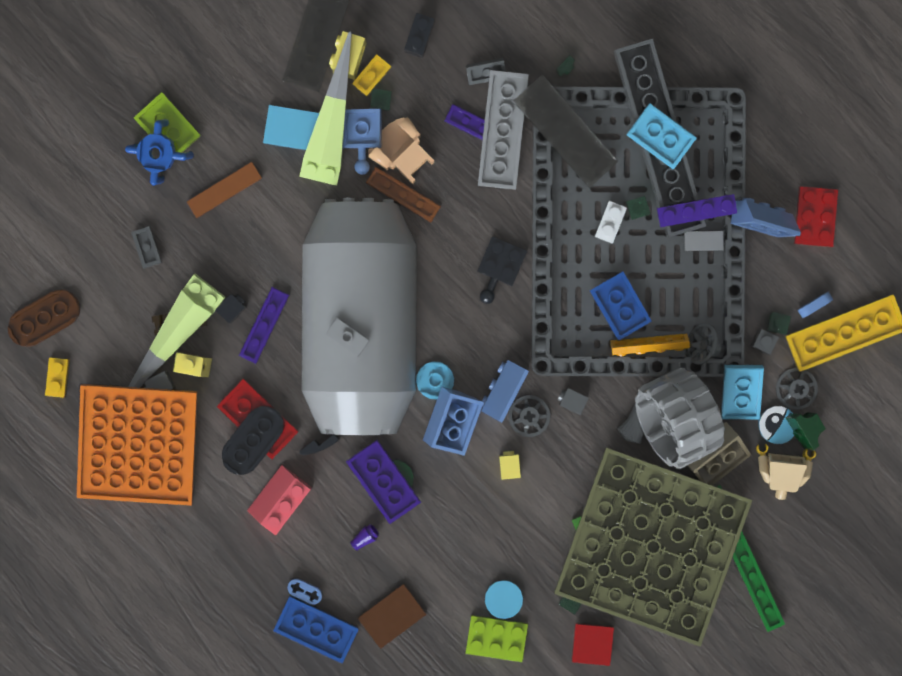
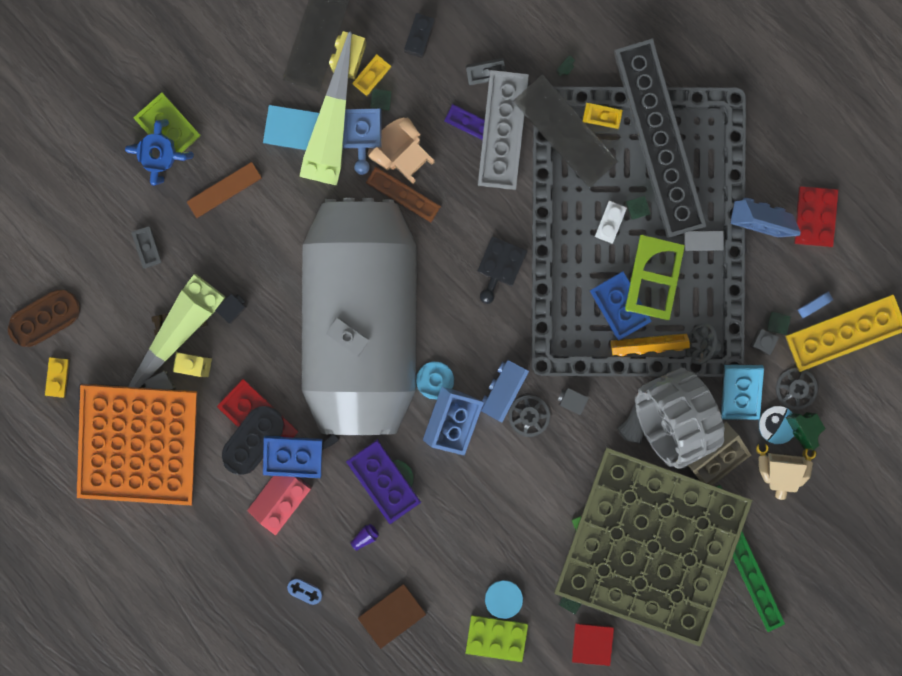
dark purple tile [239,287,290,364] -> none
blue plate [273,596,359,664] -> none
light yellow brick [499,451,521,480] -> none
medium azure tile [626,103,697,170] -> none
dark purple plate [657,194,737,227] -> none
none -> blue plate [263,436,323,478]
none -> yellow plate [582,103,623,129]
none -> lime window [625,235,685,320]

